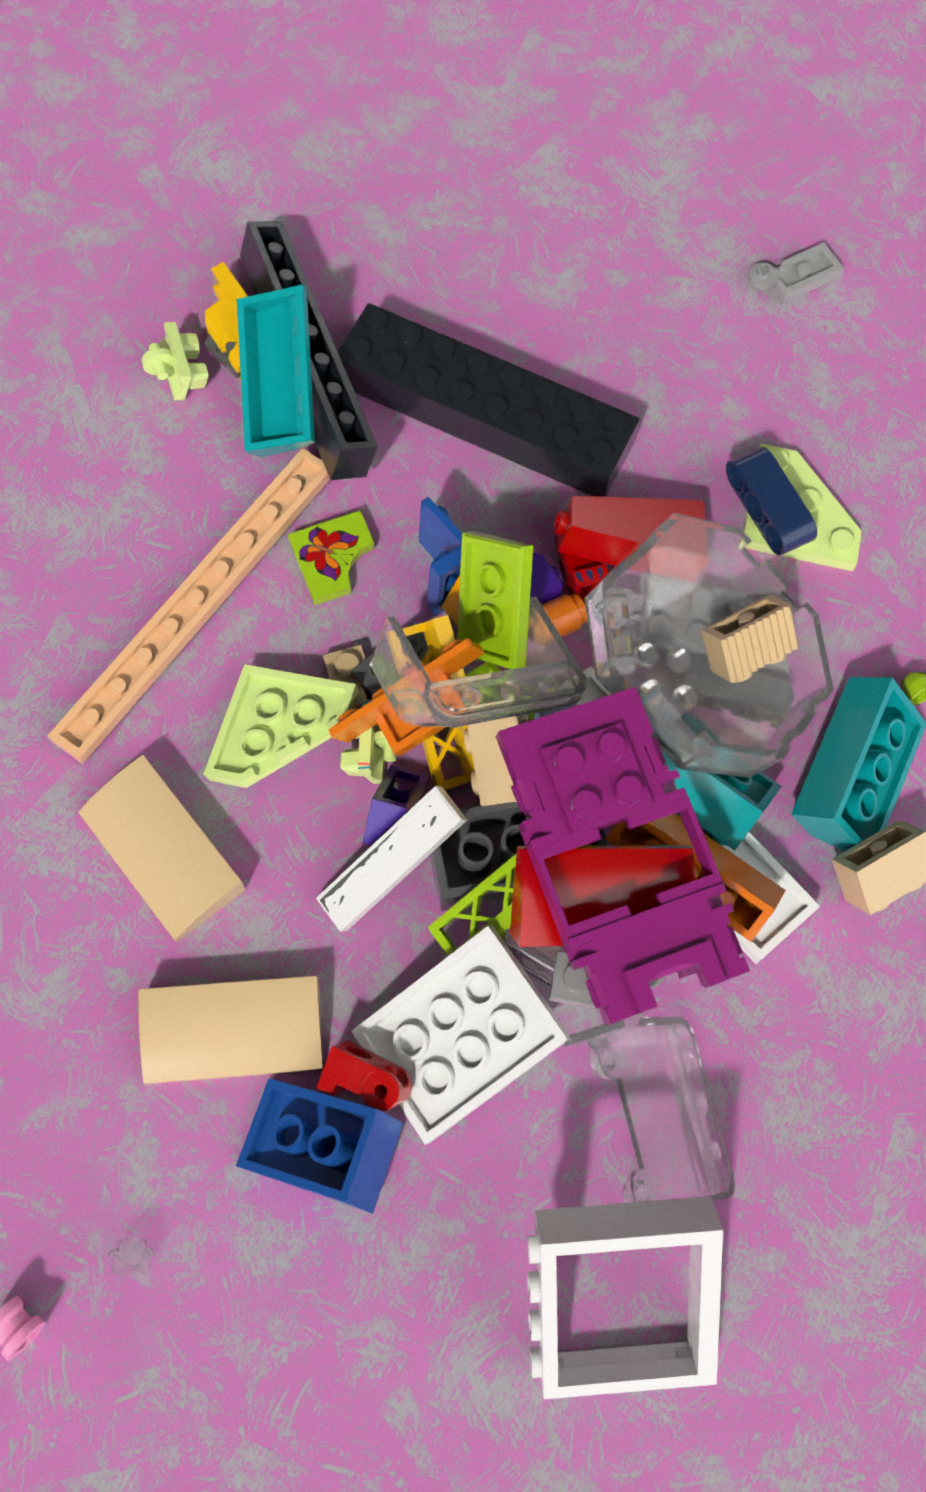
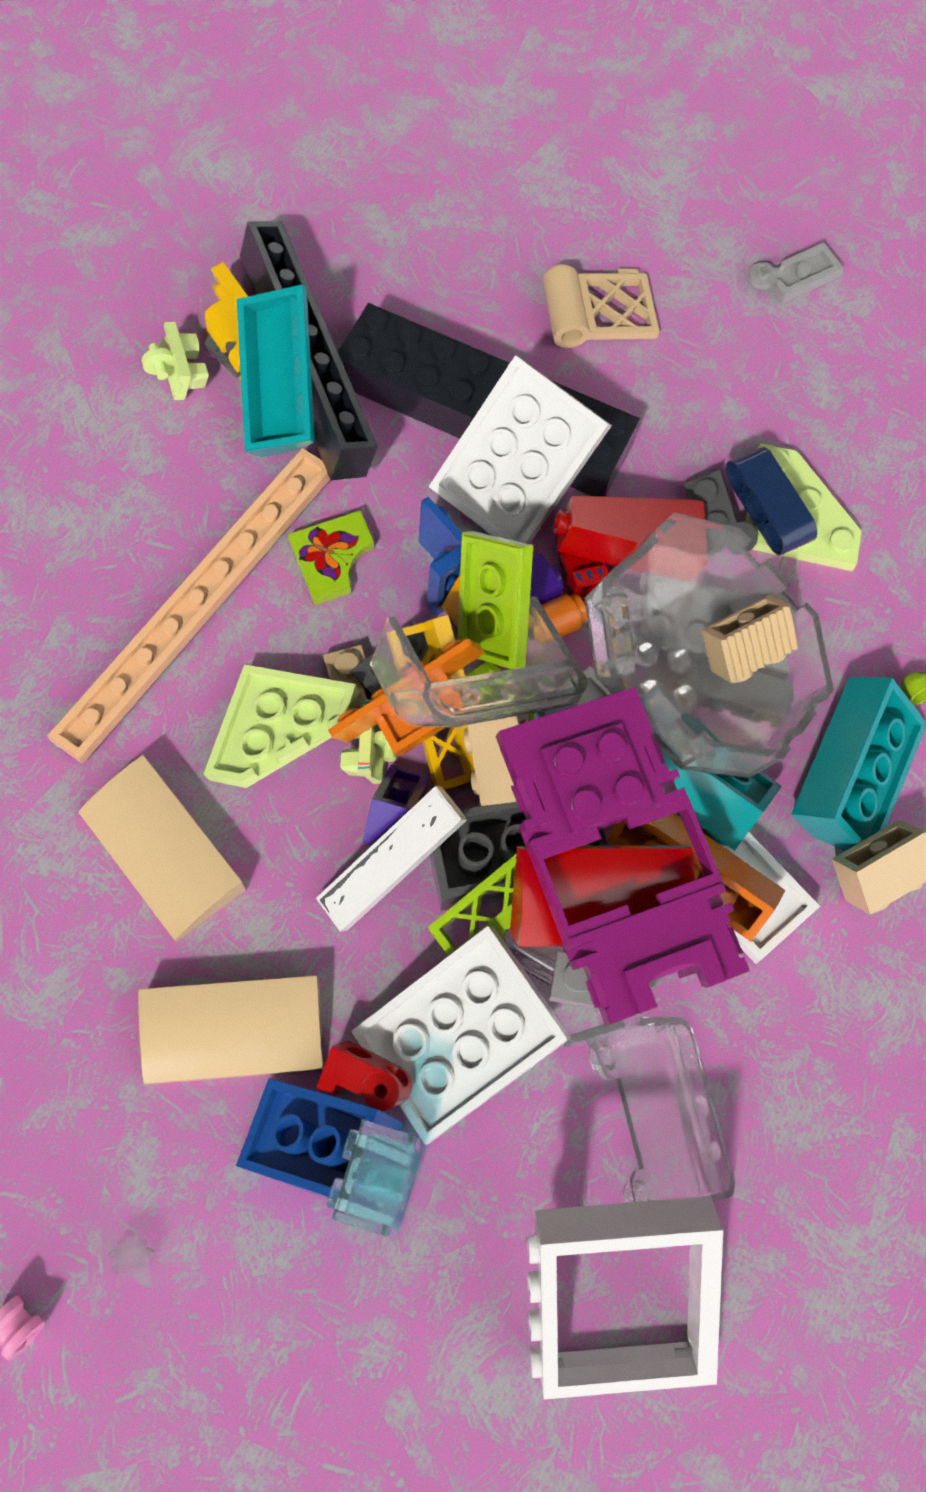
none -> clear light blue slope [327,1120,423,1241]
none -> white plate [429,355,612,544]
none -> tan piece [542,264,660,348]
none -> dark grey hinge [684,470,758,555]

